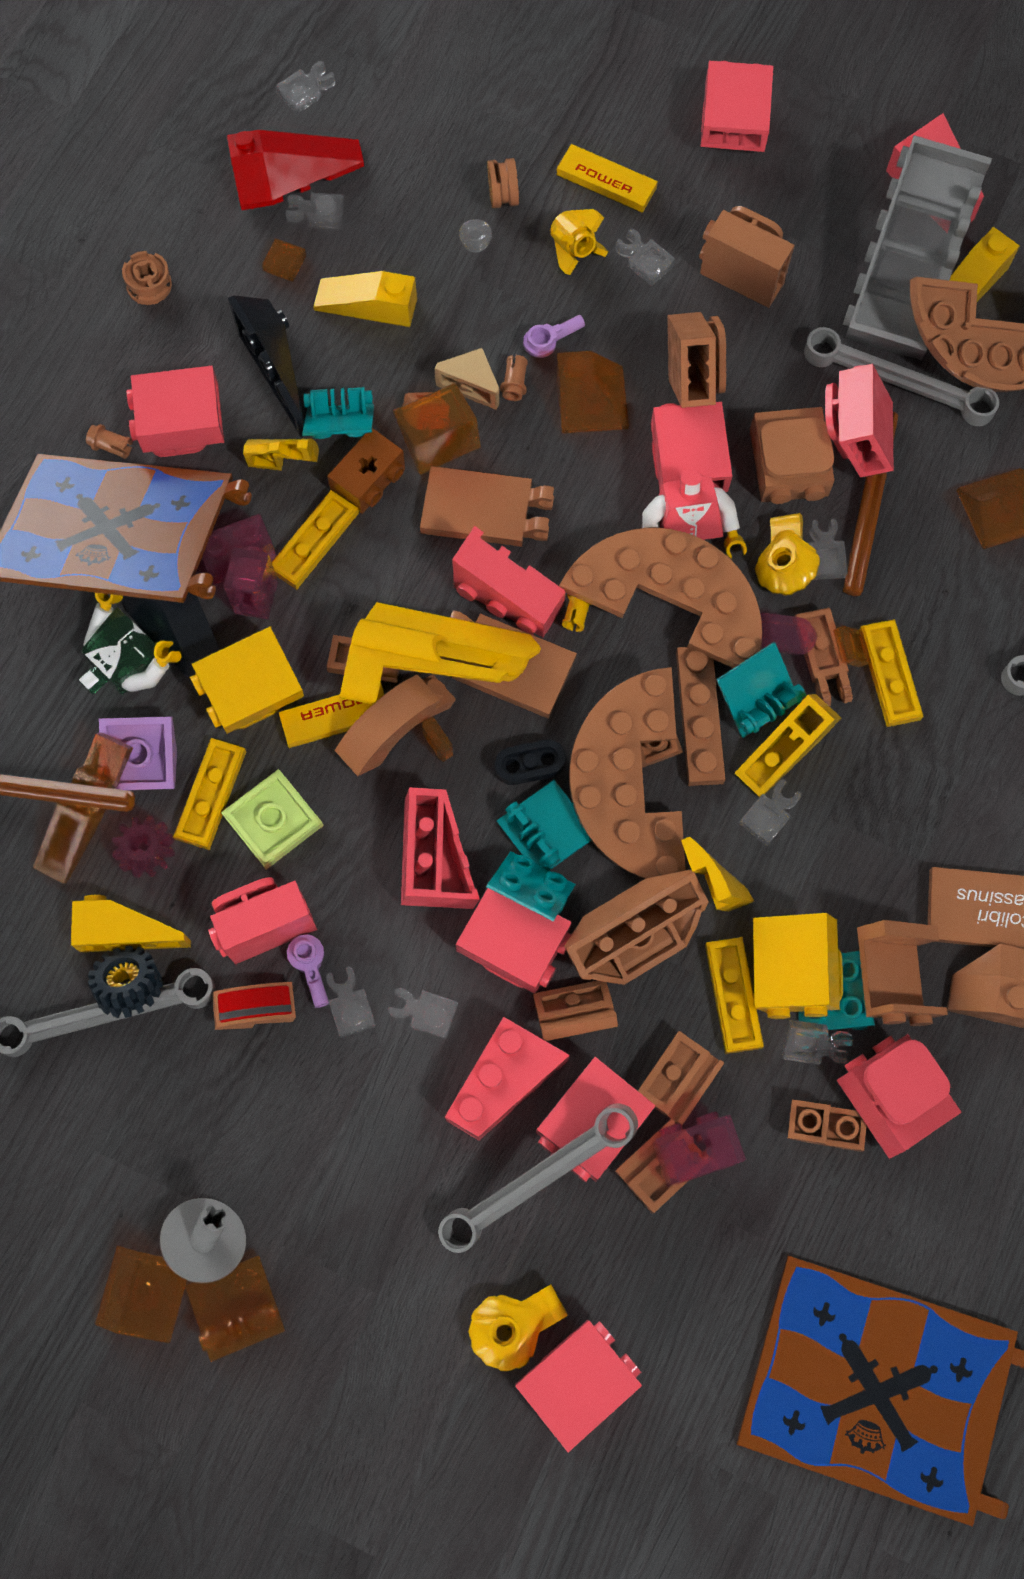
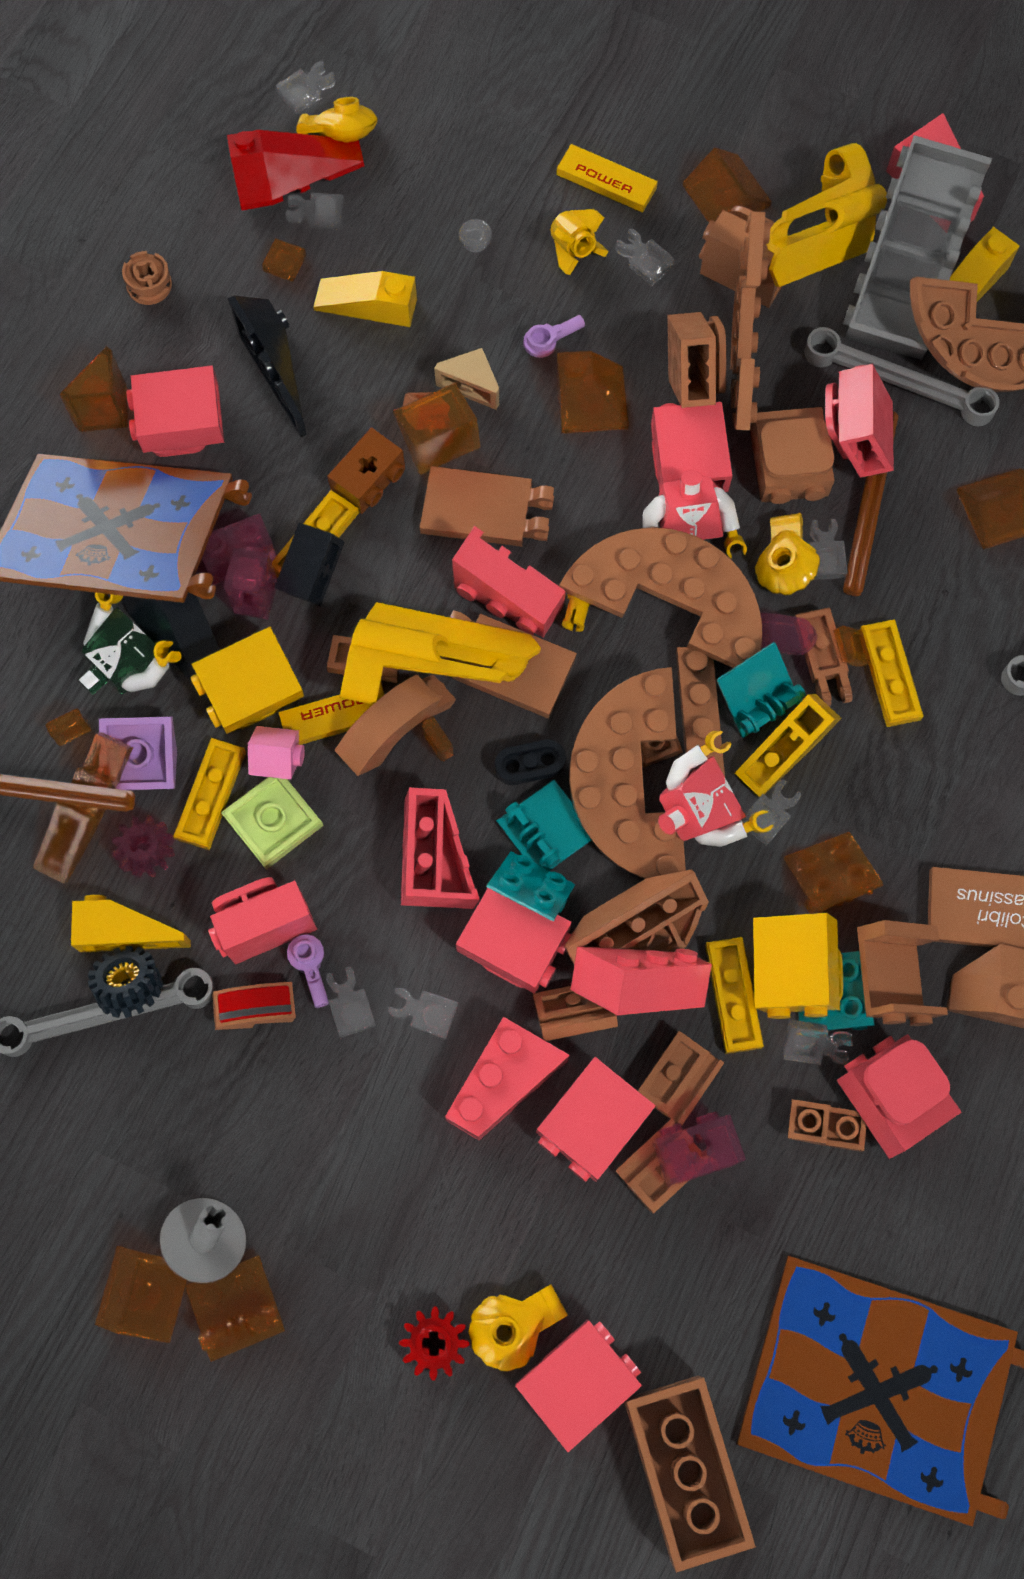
nougat pin [86,424,133,459] -> none
yellow slope [243,439,319,471] -> none
teal hinge [302,387,374,439] -> none
light grey piece [438,1103,638,1253] -> none
nougat wheel [487,158,519,208] -> none
nougat pin [500,355,528,401] -> none
yellow slope [681,837,755,912] -> none
coral brick [701,61,773,152] -> none
none -> clear orange tile [45,709,92,746]
none -> clear orange slope [59,346,129,432]
none -> bright pink brick [248,726,305,779]
none -> black hinge [275,522,345,607]
none -> yellow animal [296,97,378,143]
none -> red gear [399,1306,470,1381]
none -> coral wedge [570,946,712,1015]
none -> nougat brick [624,1375,756,1573]
none -> torso [658,731,774,847]
none -> clear orange slope [683,147,772,222]
none -> nougat plate [730,211,771,430]
none -> yellow panel [766,143,887,287]
none -> clear orange hinge [784,832,883,914]

